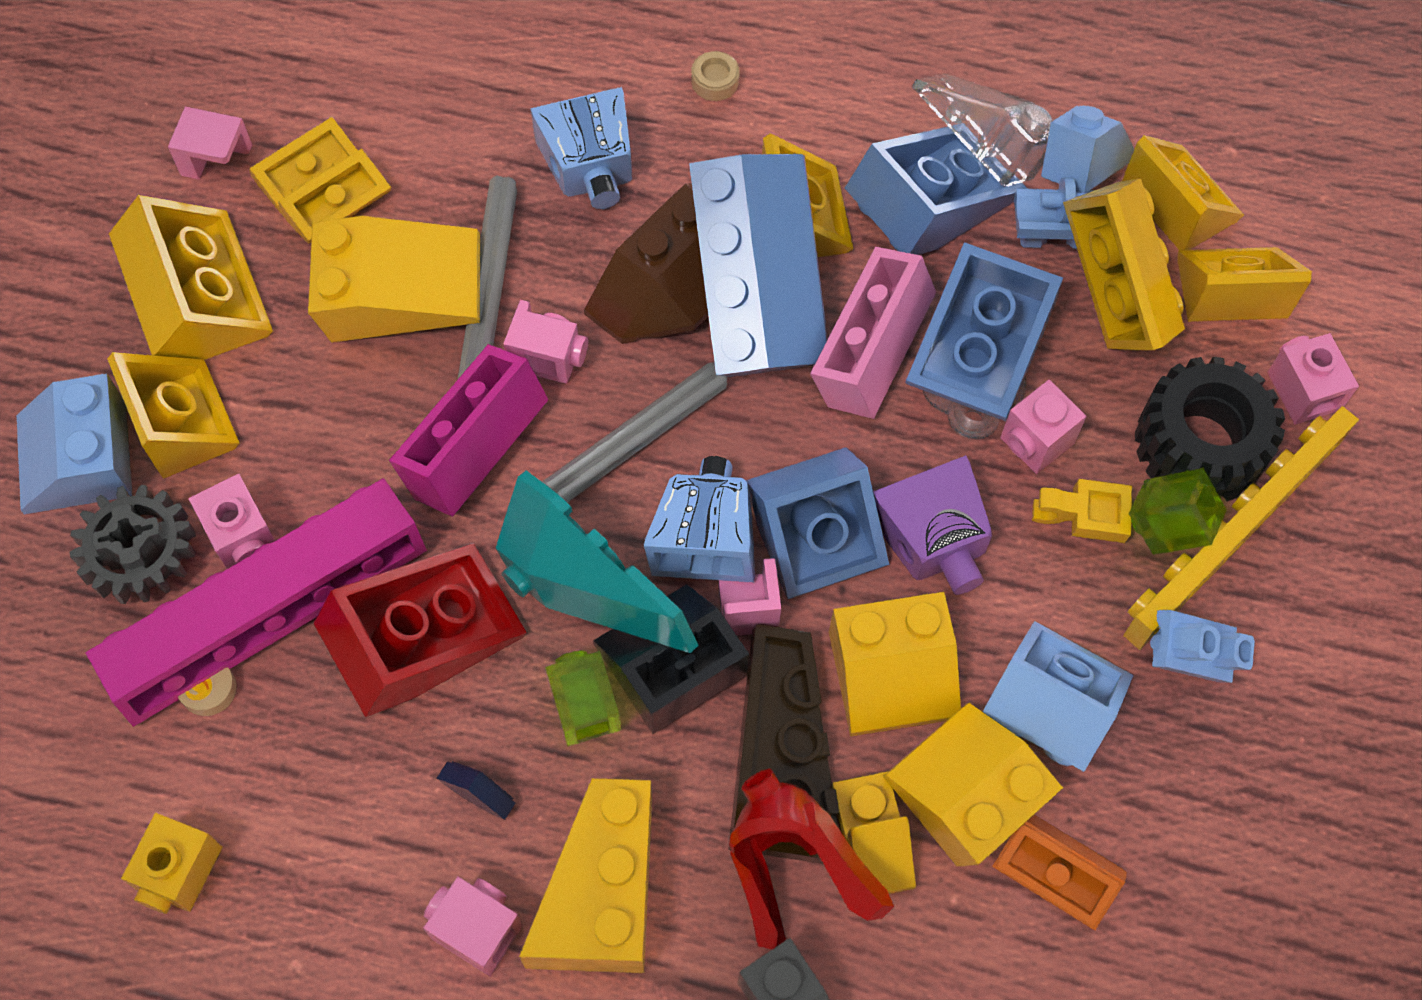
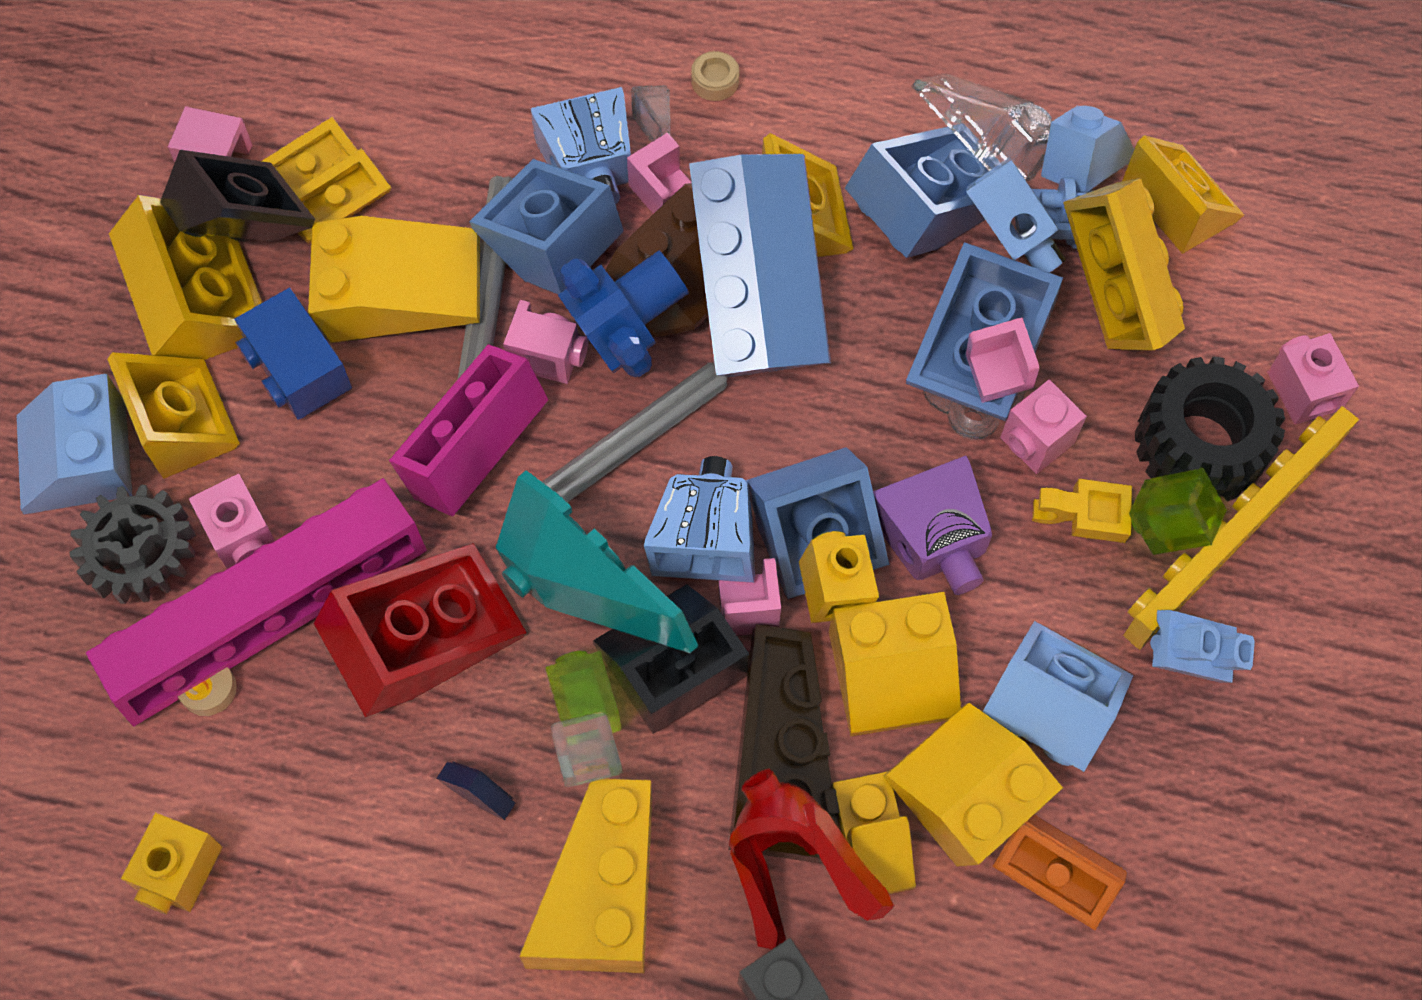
bright pink brick [423,877,523,977] -> none
bright pink brick [810,246,936,419] -> none
yellow slope [1177,247,1312,322] -> none
none -> black slope [160,149,315,242]
none -> blue brick [234,287,352,420]
none -> medium blue slope [469,159,624,294]
none -> clear slope [550,712,623,787]
none -> blue piece [558,250,689,377]
none -> bright pink panel [627,133,692,214]
none -> clear slope [631,85,671,142]
none -> yellow brick [799,531,879,623]
none -> light blue torso [966,157,1066,273]
none -> bright pink panel [966,317,1039,403]

